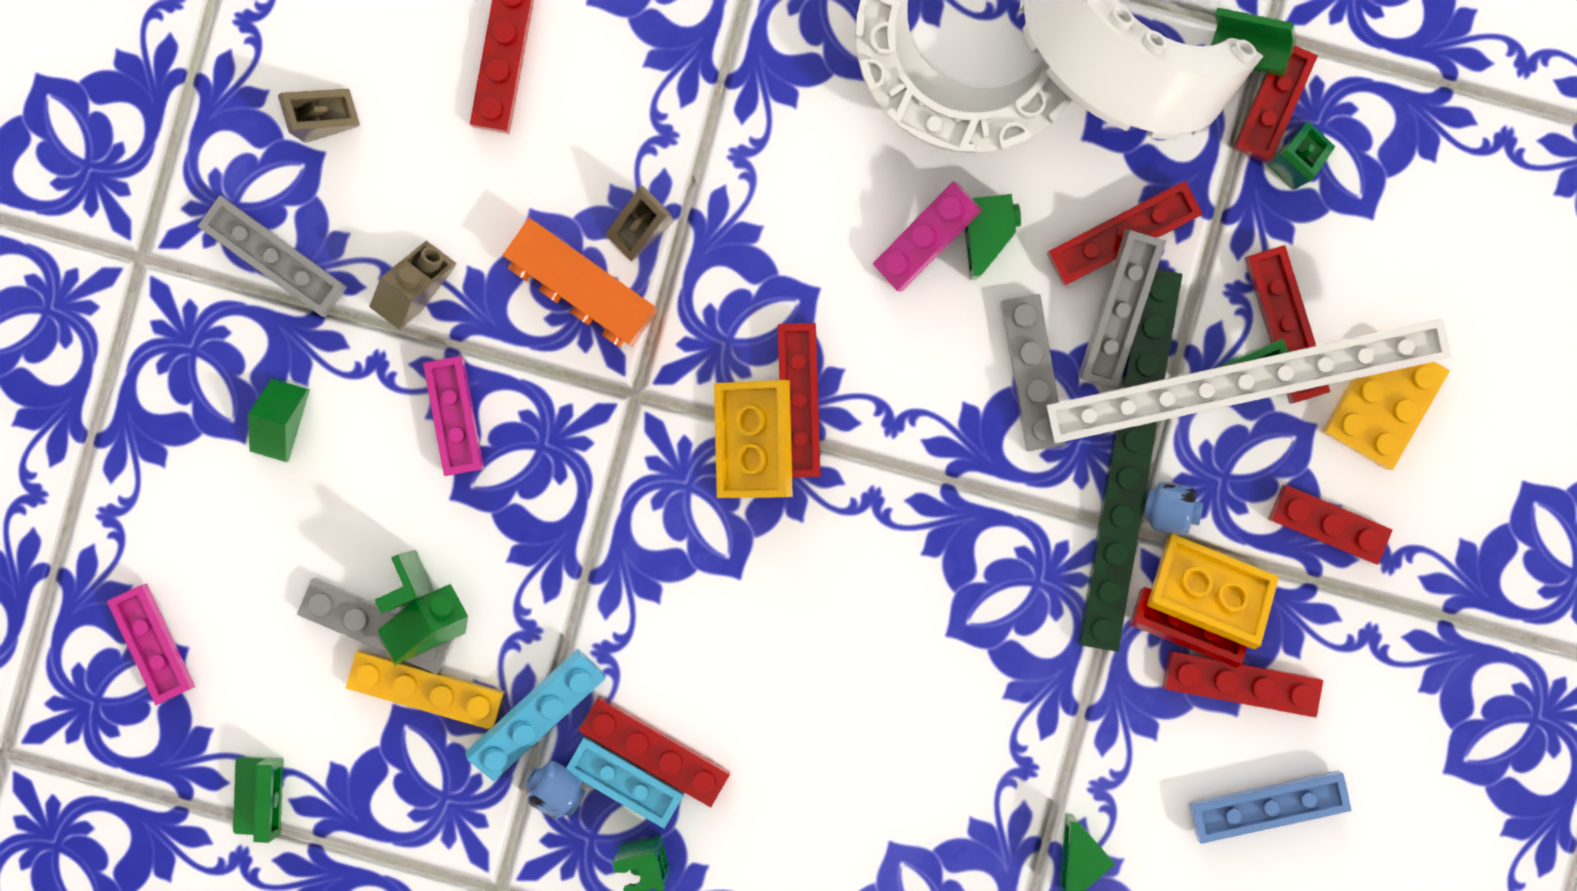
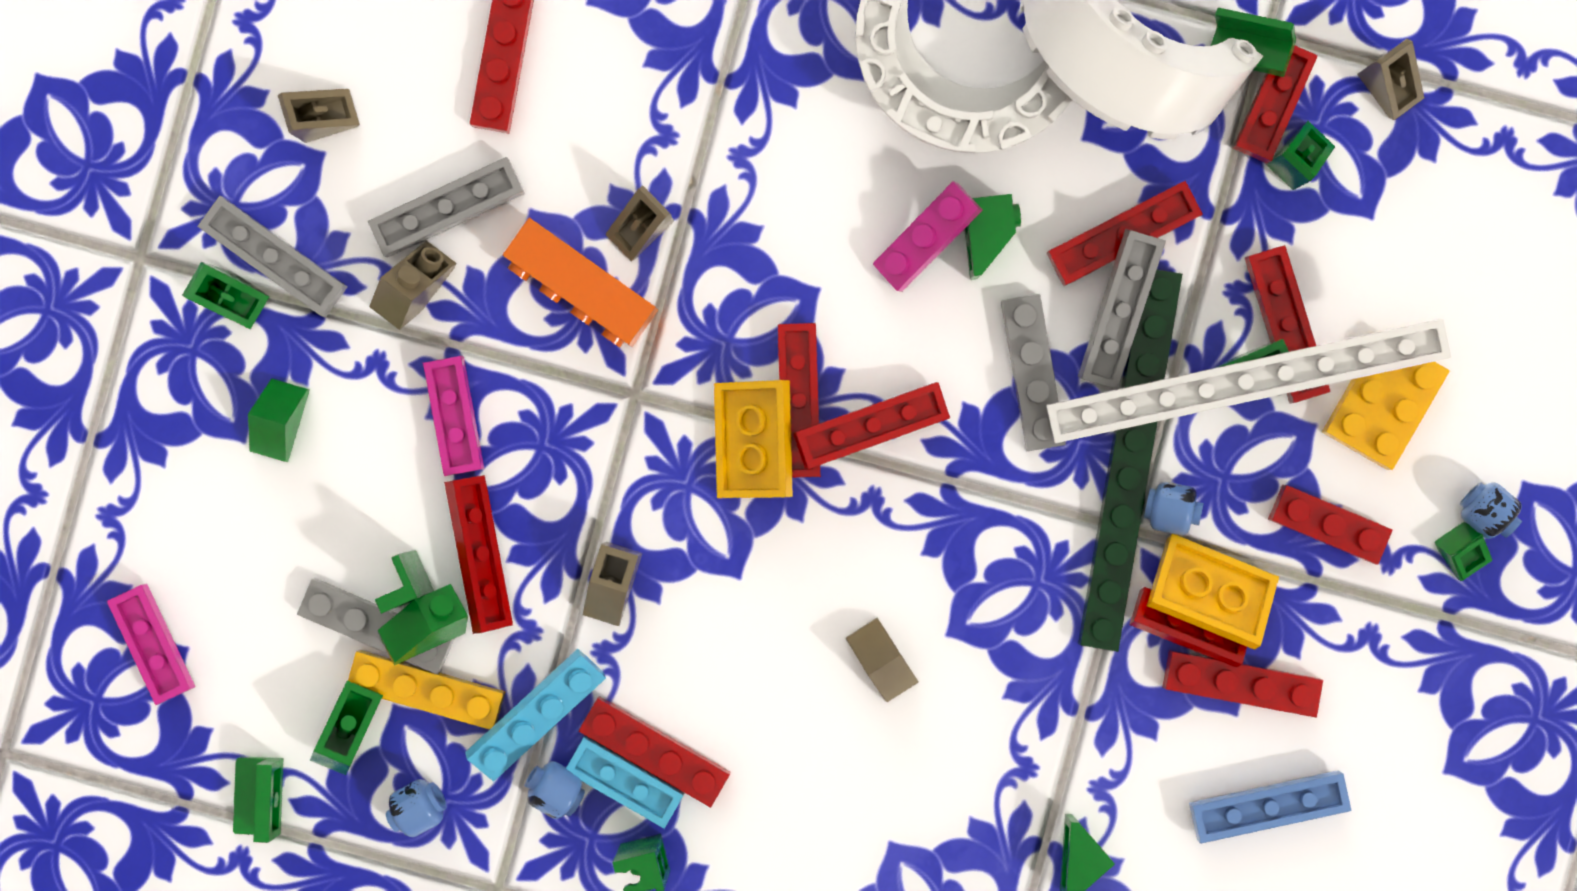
none -> green slope [182,262,269,330]
none -> green slope [310,681,383,775]
none -> light grey plate [367,157,525,258]
none -> medium blue head [385,779,447,837]
none -> red plate [444,475,513,634]
none -> dark tan slope [583,542,643,626]
none -> red plate [793,382,950,469]
none -> dark tan slope [846,617,919,702]
none -> dark tan slope [1357,38,1424,120]
none -> green slope [1435,522,1492,581]
none -> medium blue head [1460,482,1522,539]

